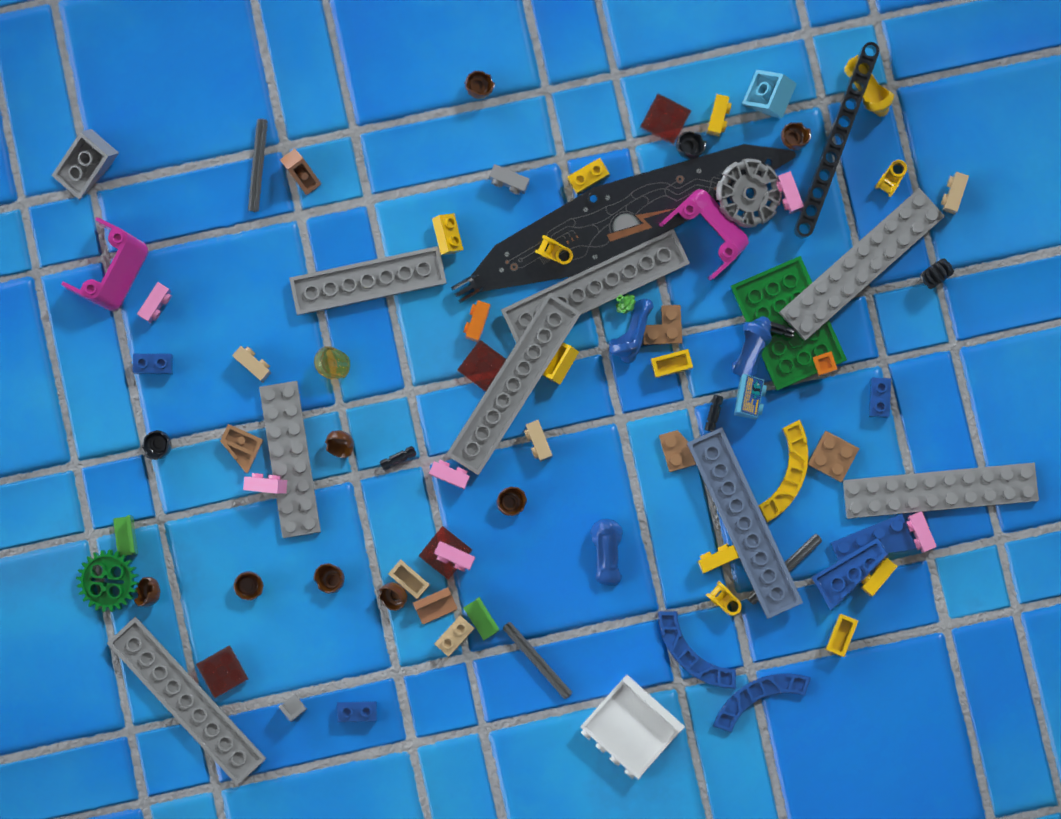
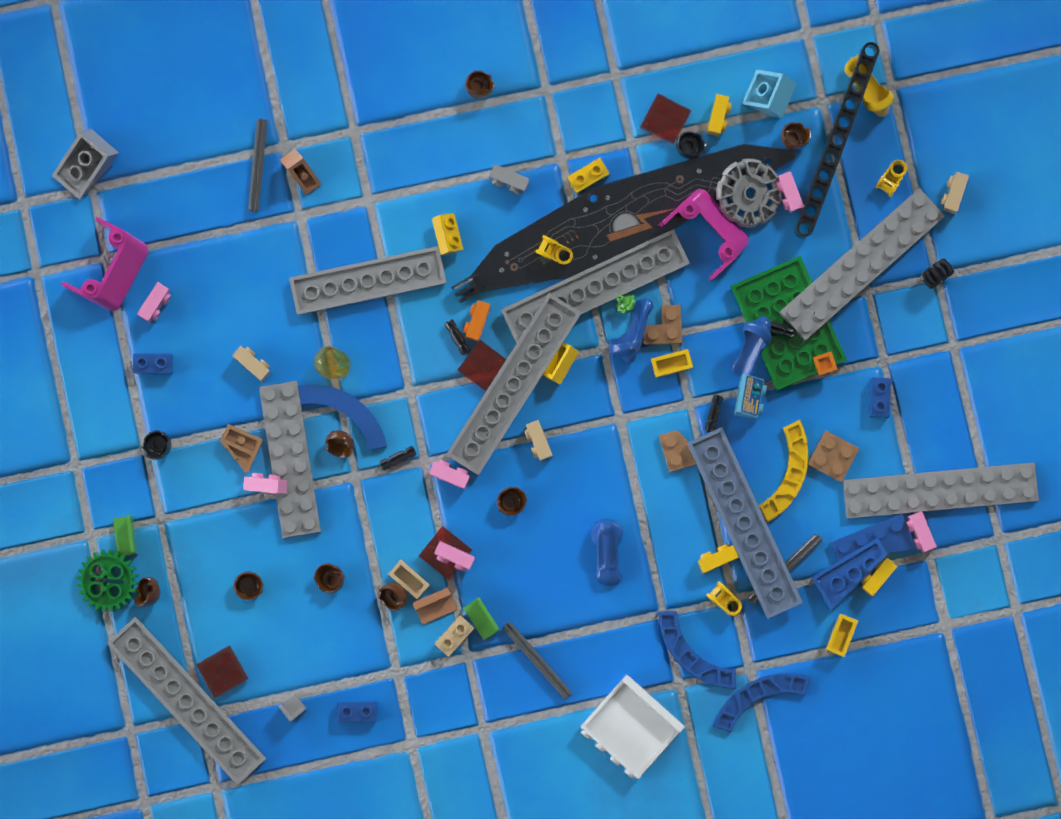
none -> blue tile [298,384,387,450]
none -> black axle [445,319,470,355]

